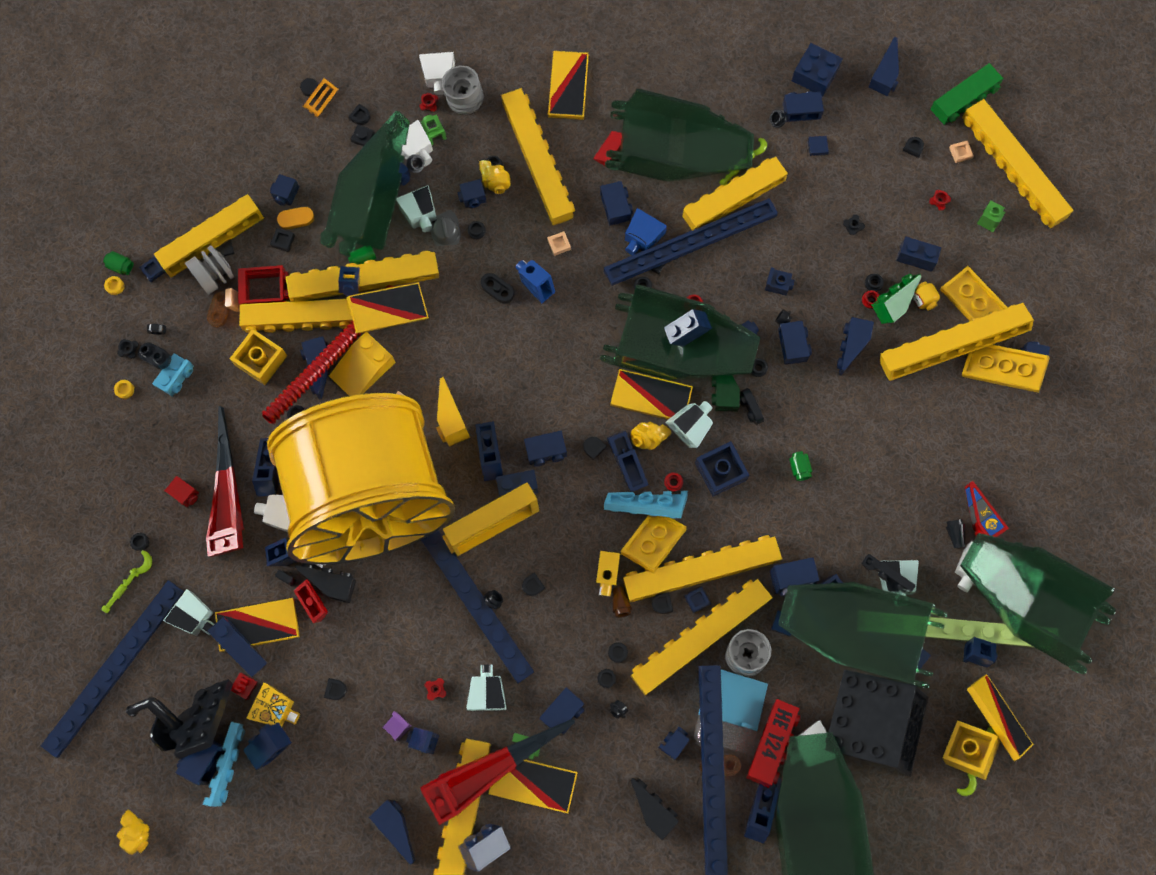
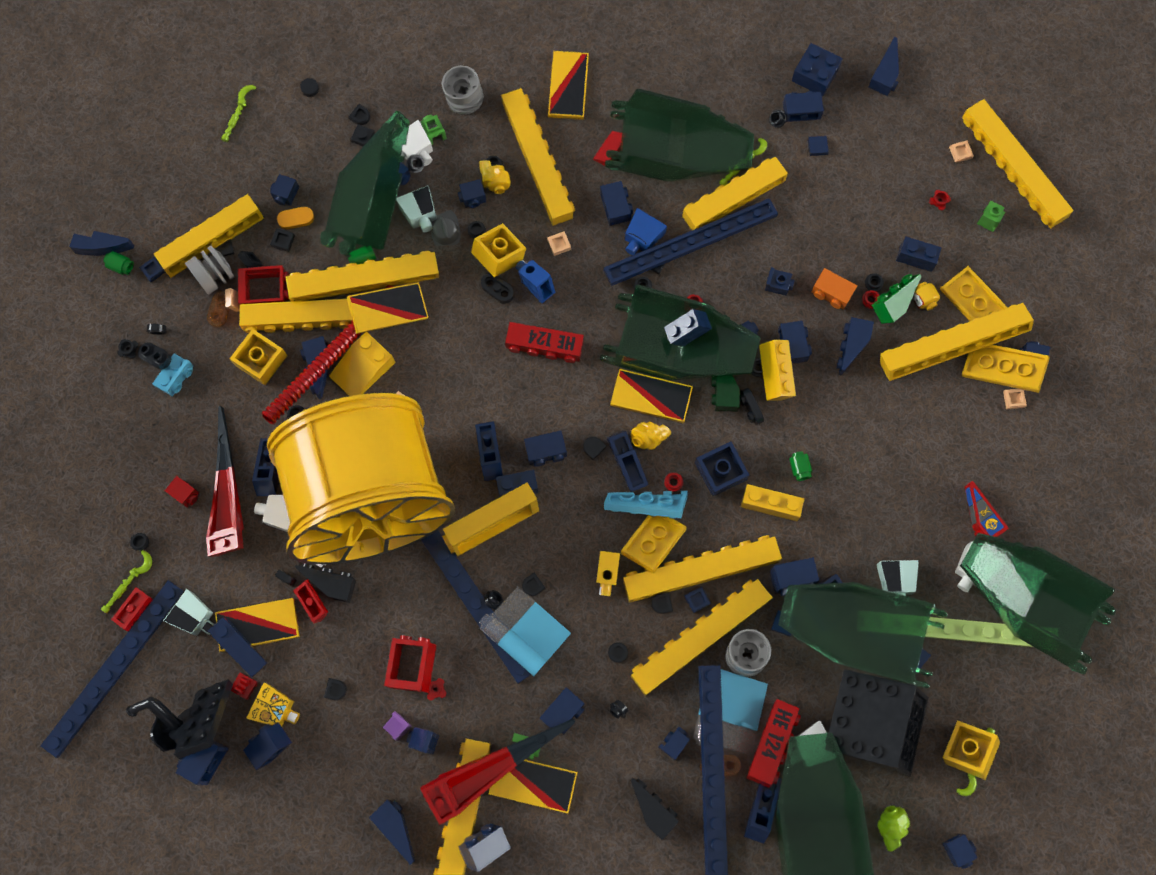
yellow tile [104,276,124,295] -> none
yellow tile [114,380,134,399] -> none
yellow head [116,810,150,855] -> none
medium azure wing [203,722,245,806] -> none
dark blue brick [265,537,298,566] -> none
light orange tile [303,78,338,118] -> none
dark blue brick [338,266,360,296] -> none
white torso [419,52,455,96] -> none
red plate [419,93,439,112] -> none
yellow slope [436,377,470,447] -> none
torso [467,665,506,711] -> none
black piece [597,669,616,688] -> none
reddish brown cone [612,587,632,618] -> none
light aqua torso [665,401,713,448] -> none
black plate [775,309,792,326] -> none
black plate [843,215,865,235] -> none
black hinge [861,554,916,594] -> none
black tile [902,137,924,158] -> none
green brick [930,63,1004,125] -> none
black cone [946,519,966,548] -> none
dark blue brick [963,637,997,668] -> none
tile [967,674,1034,761] -> none
none -> dark blue slope [69,231,134,256]
none -> red plate [111,587,153,631]
none -> lime piece [221,85,256,142]
none -> black tile [237,251,263,268]
none -> red window [384,635,437,693]
none -> yellow brick [471,223,526,278]
none -> medium azure door [479,586,571,676]
none -> red brick [505,322,584,363]
none -> yellow brick [740,484,805,521]
none -> yellow brick [759,340,796,401]
none -> orange brick [811,268,857,310]
none -> lime head [877,805,910,851]
none -> dark blue brick [942,834,977,869]
none -> light nougat tile [1003,389,1027,409]

